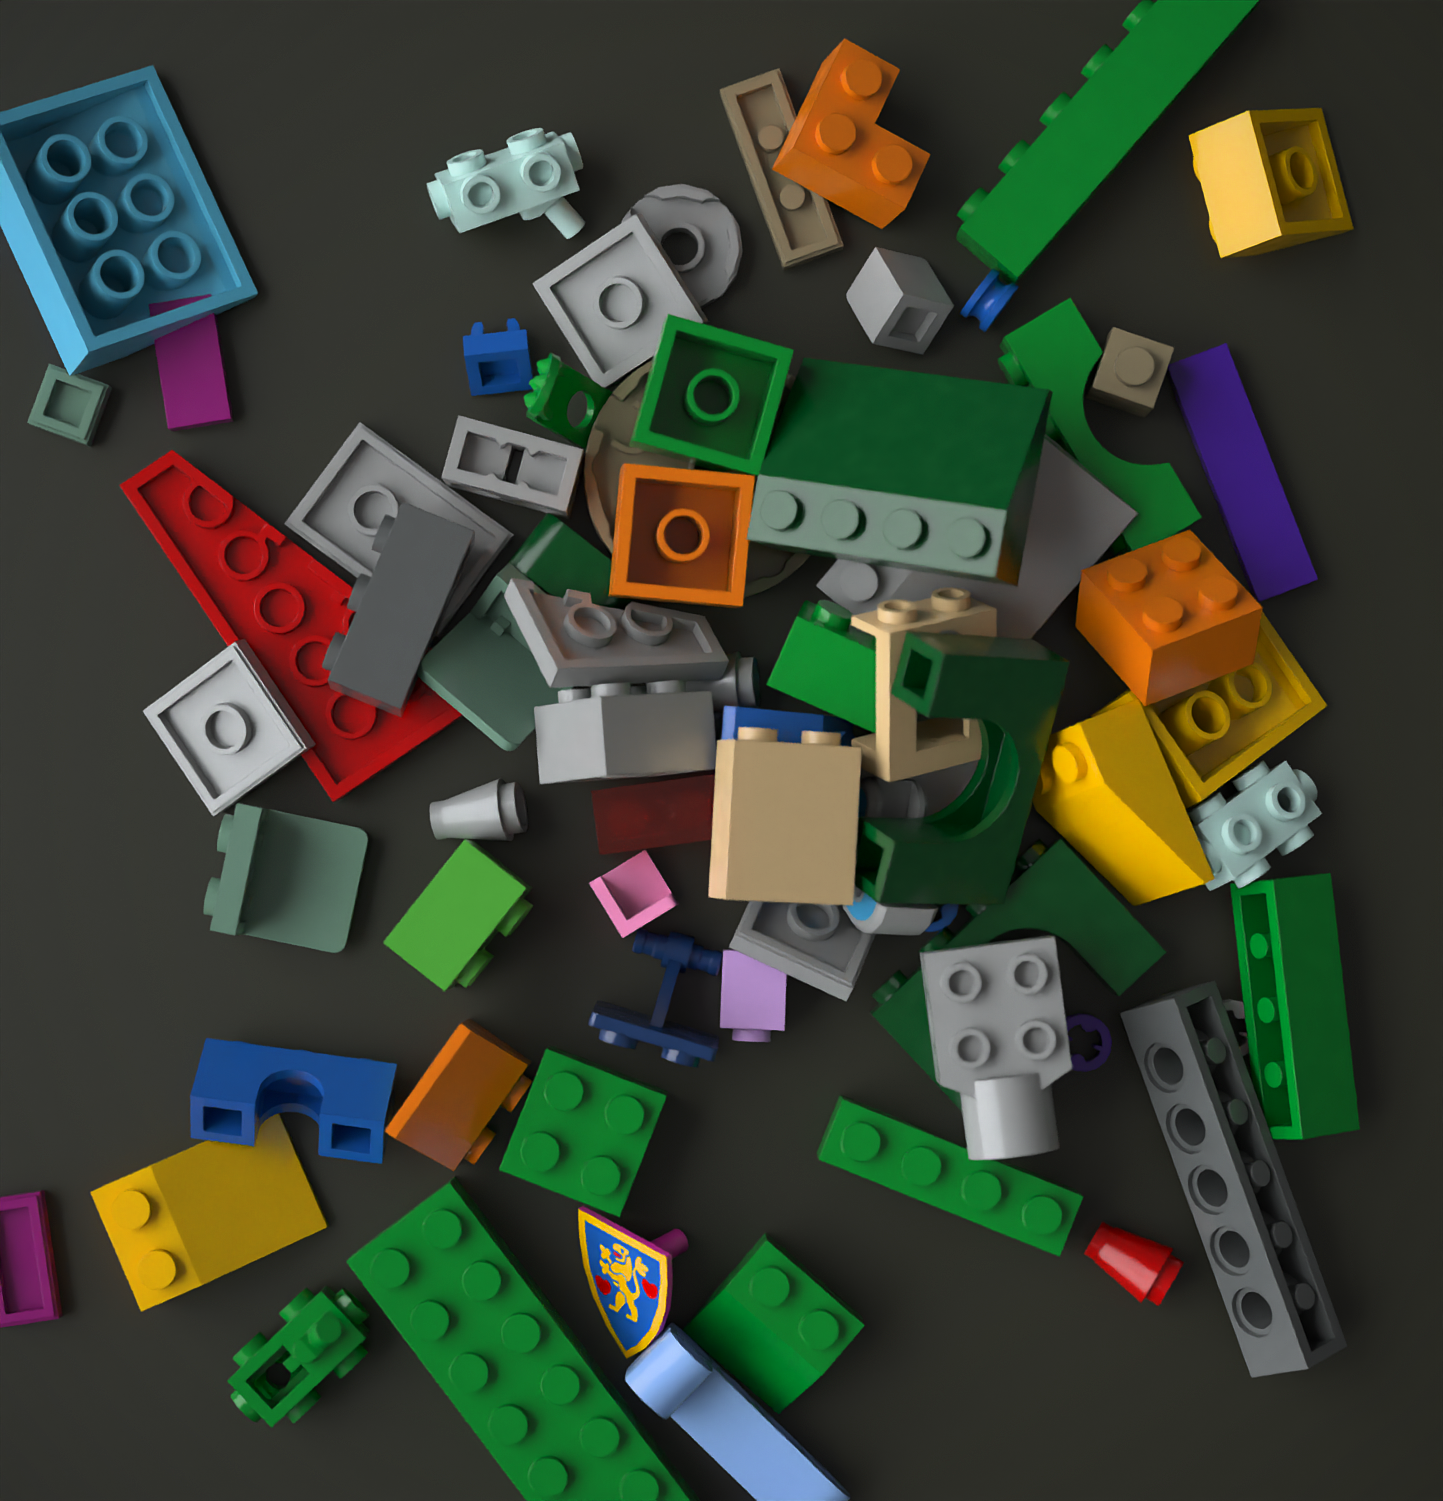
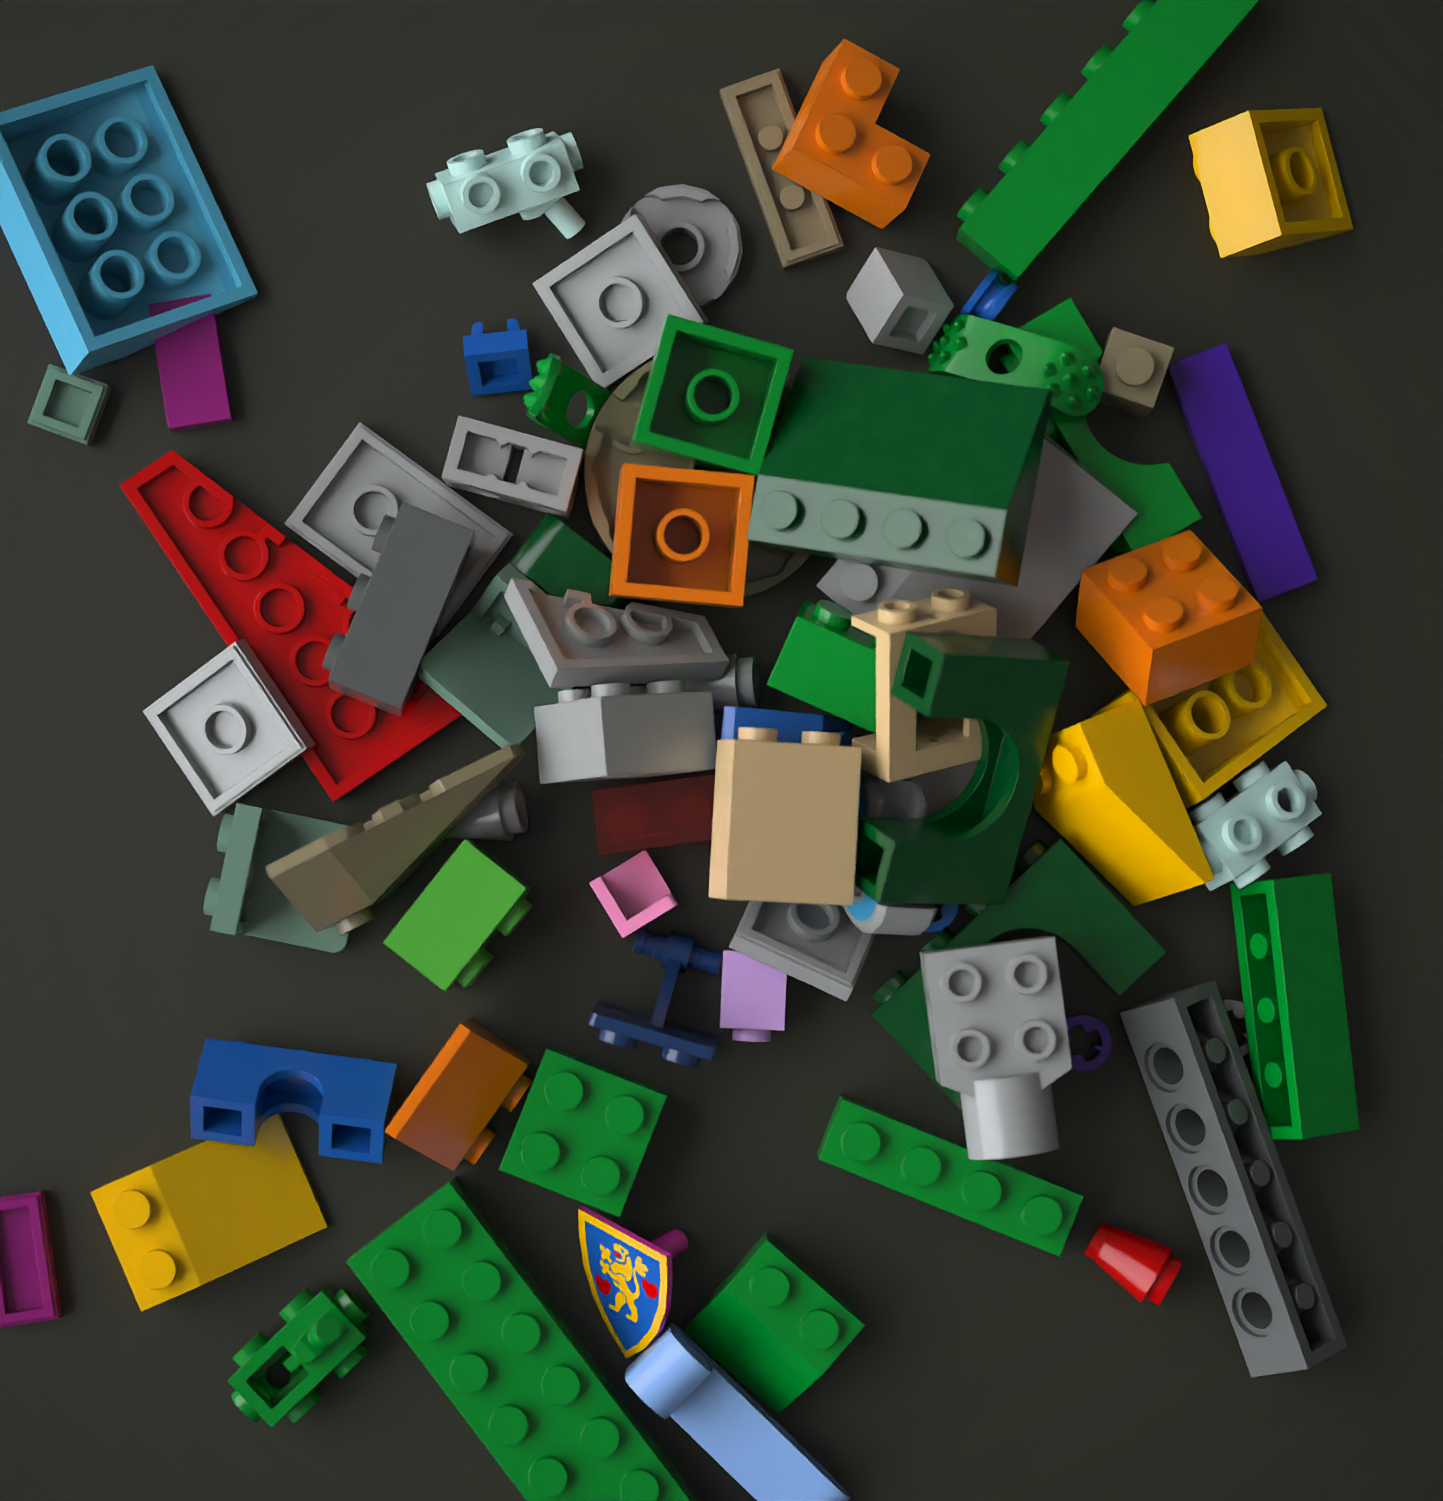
none -> dark tan wedge [265,744,527,936]
none -> green piece [928,314,1104,417]

